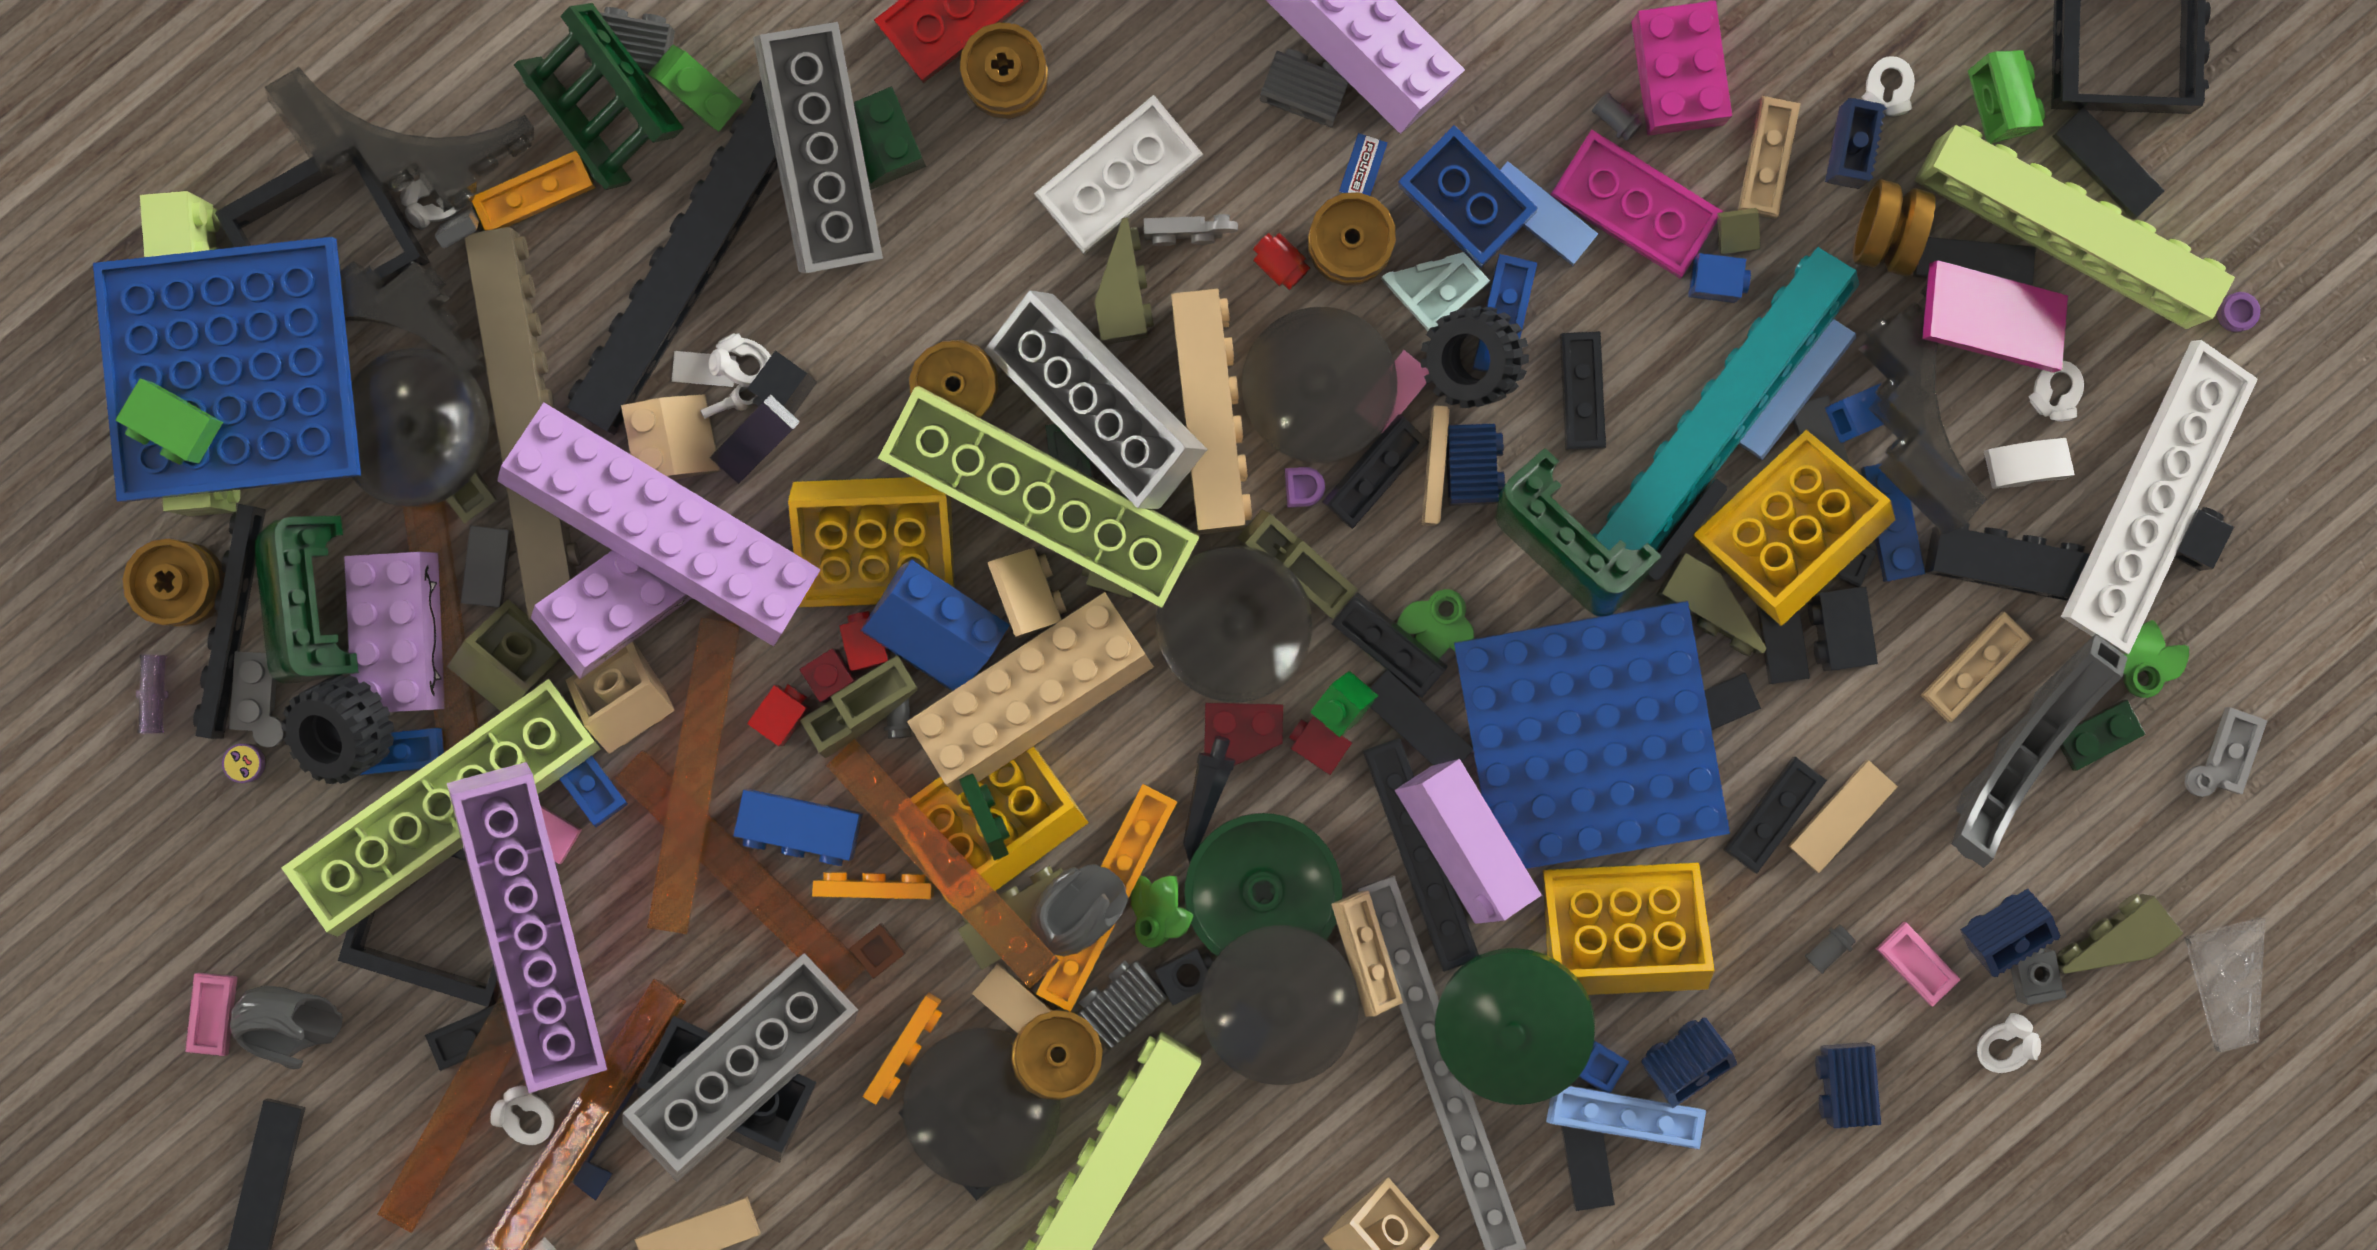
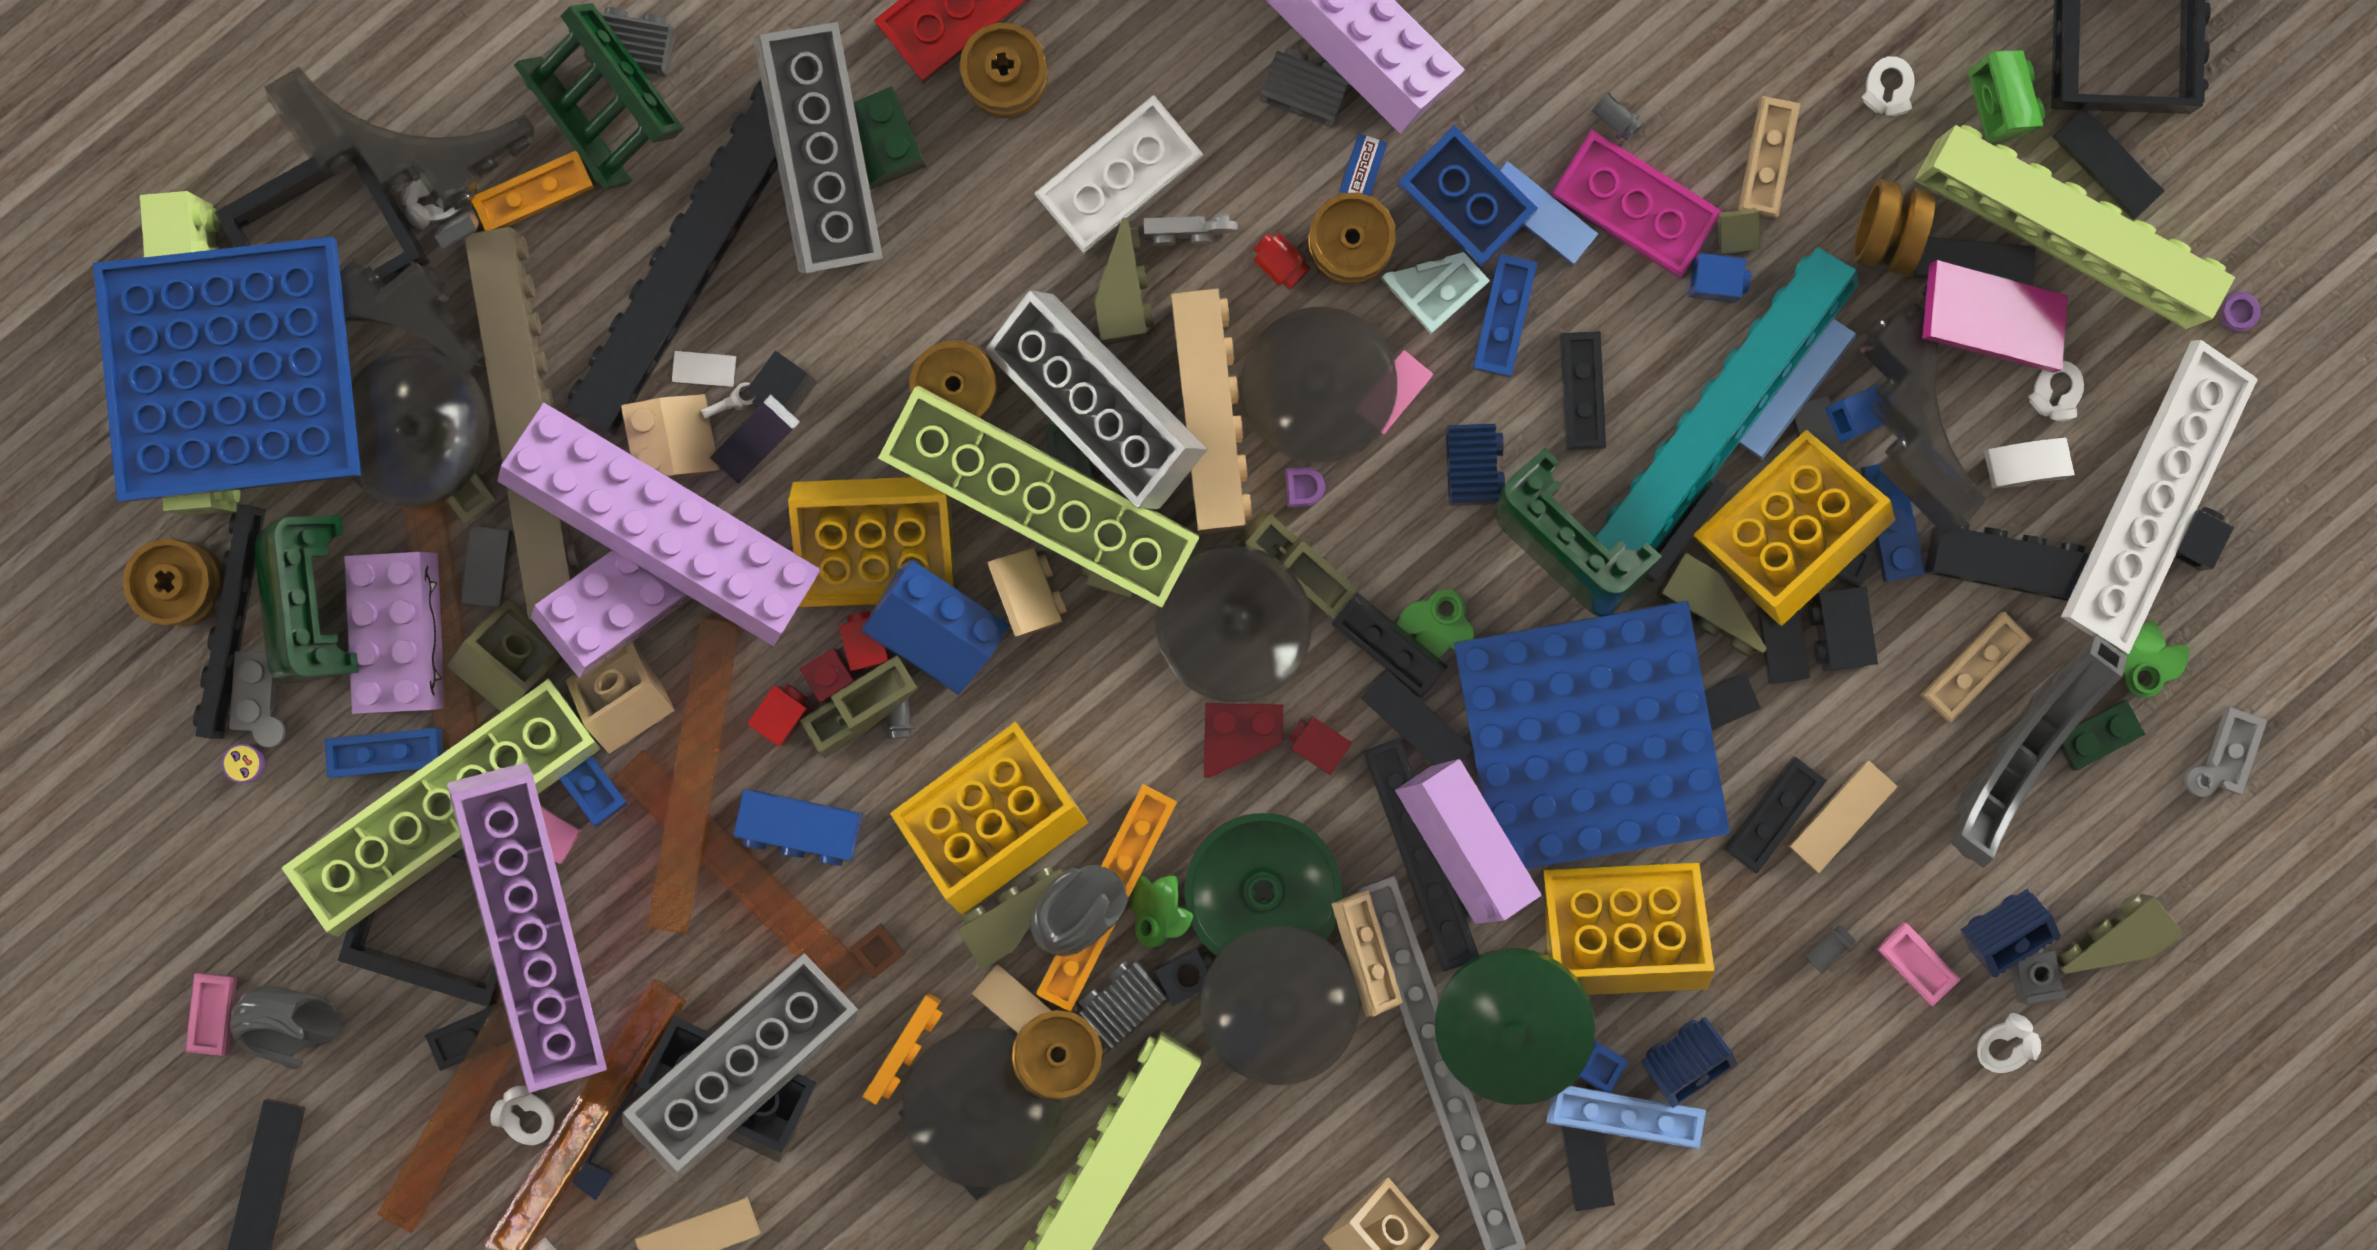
bright green brick [116,378,223,465] -> none
clear purple pin [135,655,168,733] -> none
black tyre [282,674,394,784] -> none
bright green brick [648,44,743,132] -> none
white piece [709,333,771,387] -> none
light orange plate [812,872,934,899] -> none
clear orange tile [826,739,1060,988] -> none
tan brick [907,592,1154,796] -> none
dark green plate [959,773,1010,861] -> none
black bar [1183,736,1235,864] -> none
green brick [1310,670,1379,738] -> none
black tile [1322,414,1429,529] -> none
black tyre [1420,306,1529,408] -> none
tan tile [1422,405,1450,526] -> none
dark pink brick [1632,0,1732,136] -> none
dark blue brick [1815,1042,1881,1128] -> none
dark blue brick [1825,98,1887,189] -> none
clear wing [2184,917,2265,1052] -> none

